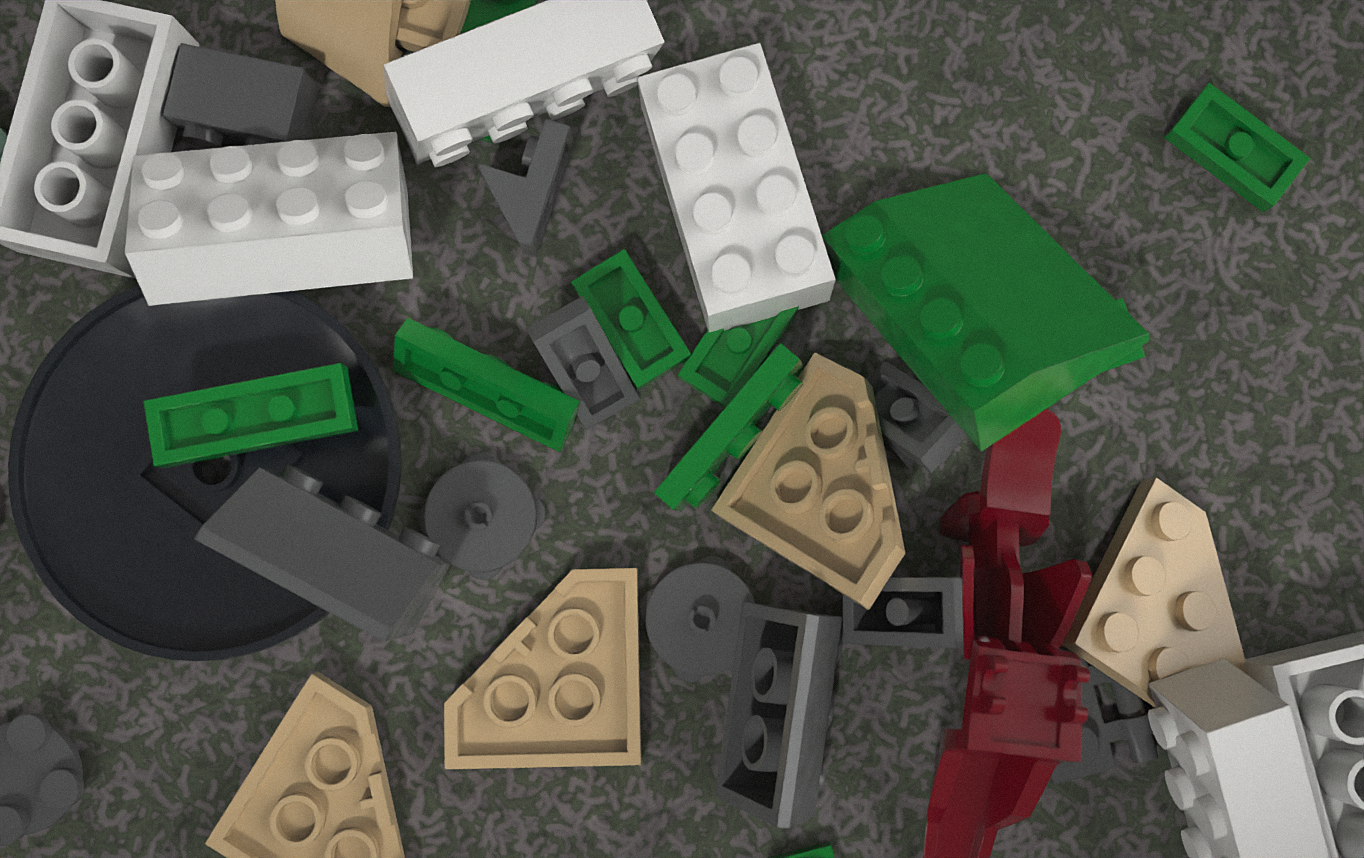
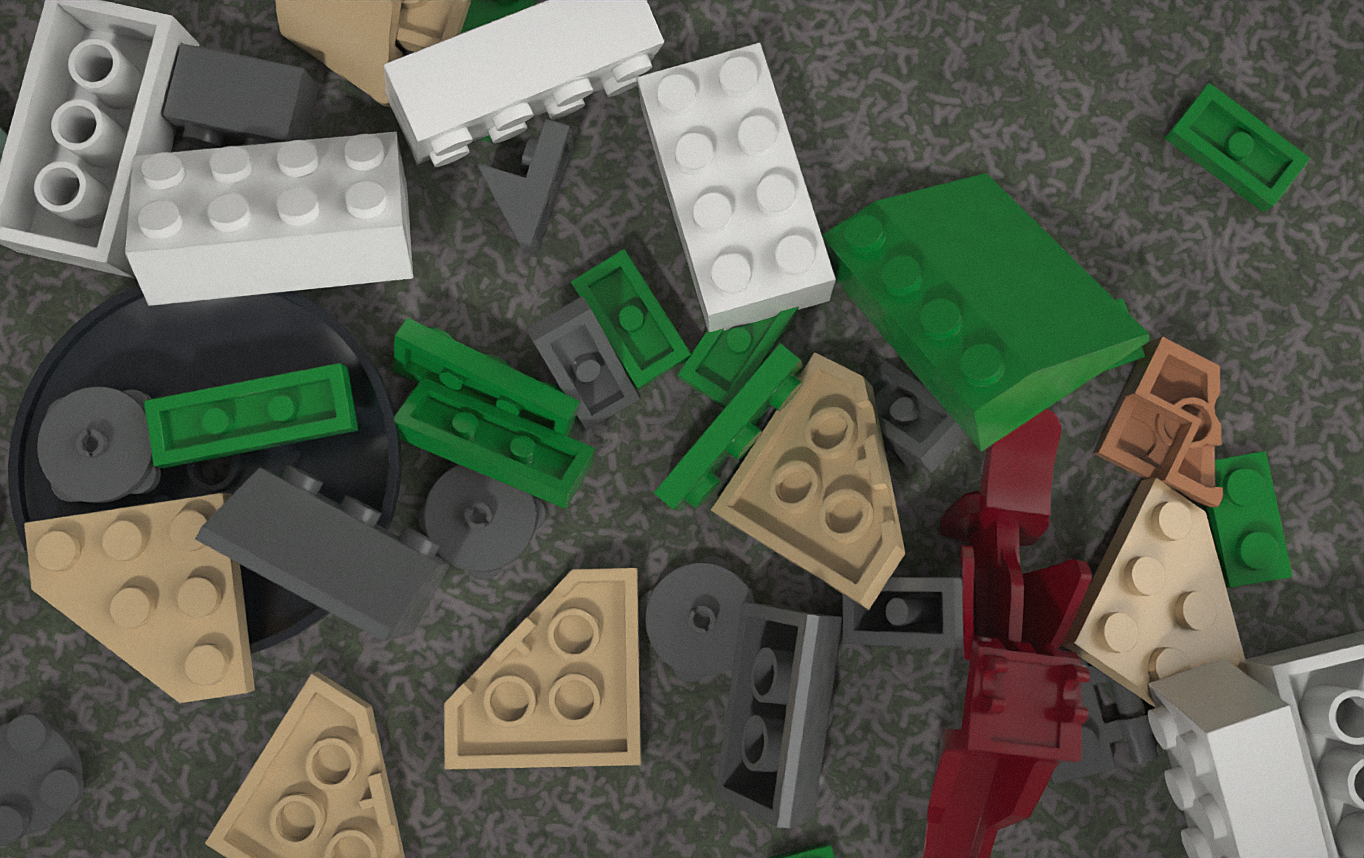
none -> tan plate [24,493,255,703]
none -> dark grey piece [37,387,161,503]
none -> green plate [394,377,595,509]
none -> nougat slope [1093,337,1223,507]
none -> green plate [1206,451,1293,588]

